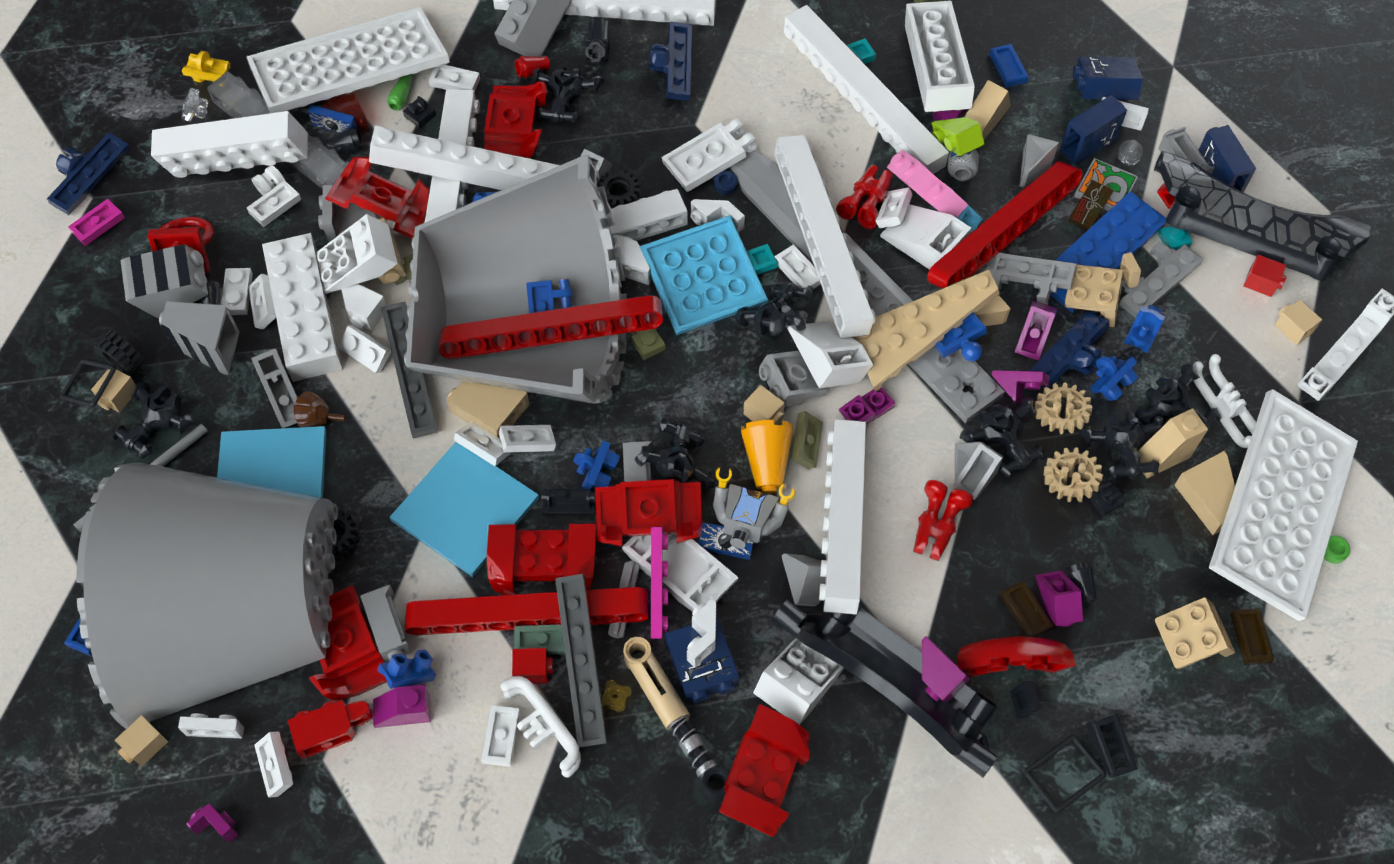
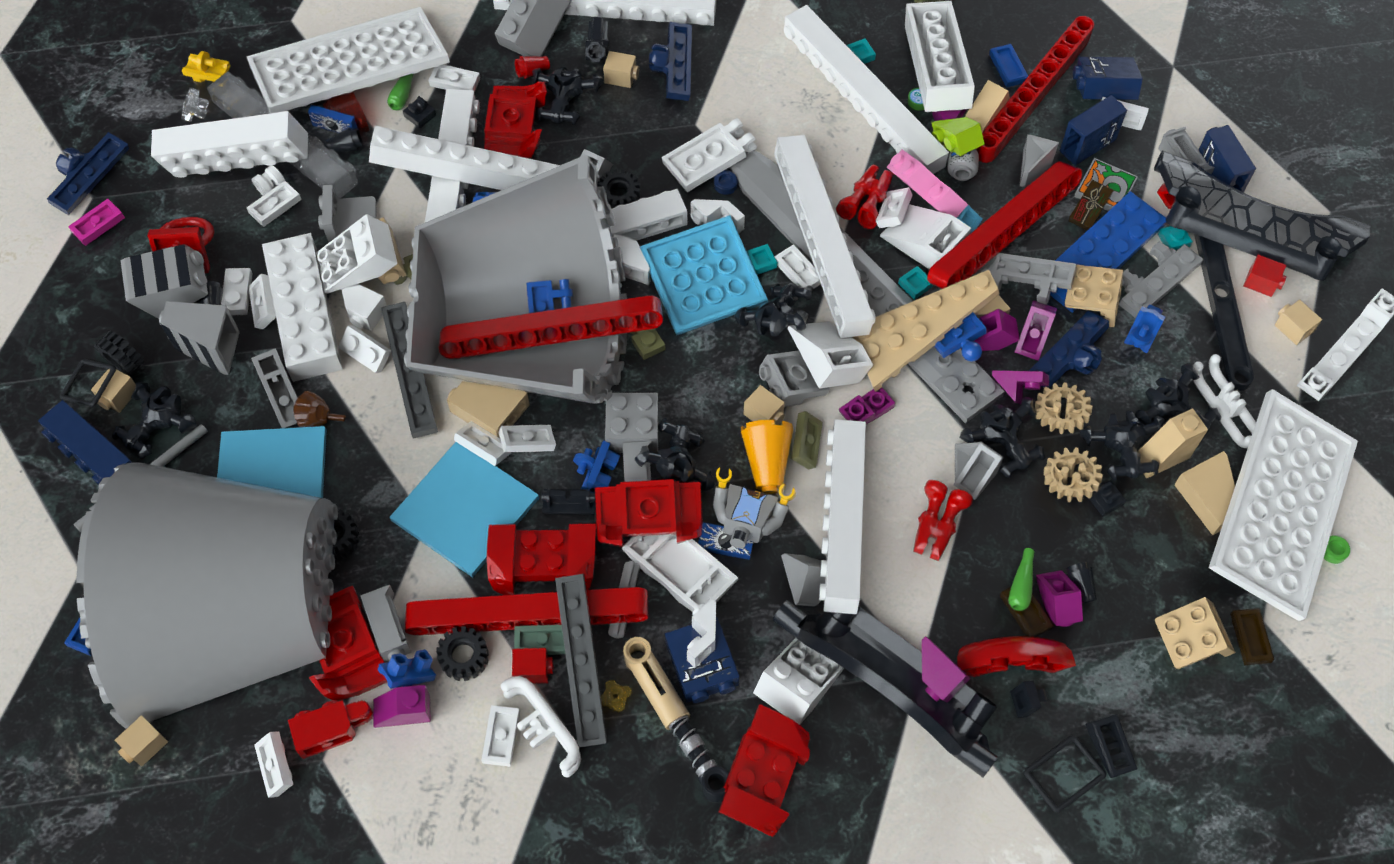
white plate [178,713,244,738] -> none
magenta bracket [186,804,238,843] -> none
red piece [325,157,430,239] -> none
dark pink plate [651,527,668,638] -> none
blue hips [1090,356,1138,401] -> none
clear tile [1117,140,1143,165] -> none
tan tile [1120,252,1141,288] -> none
none -> dark blue brick [38,400,132,486]
none -> black tyre [436,626,489,681]
none -> tan brick [603,51,639,88]
none -> light grey brick [605,393,658,453]
none -> teal plate [898,266,933,300]
none -> tile [908,88,924,111]
none -> magenta slope [961,309,1020,351]
none -> red beam [976,16,1094,163]
none -> bright green piece [1008,548,1035,611]
none -> black beam [1194,234,1254,391]

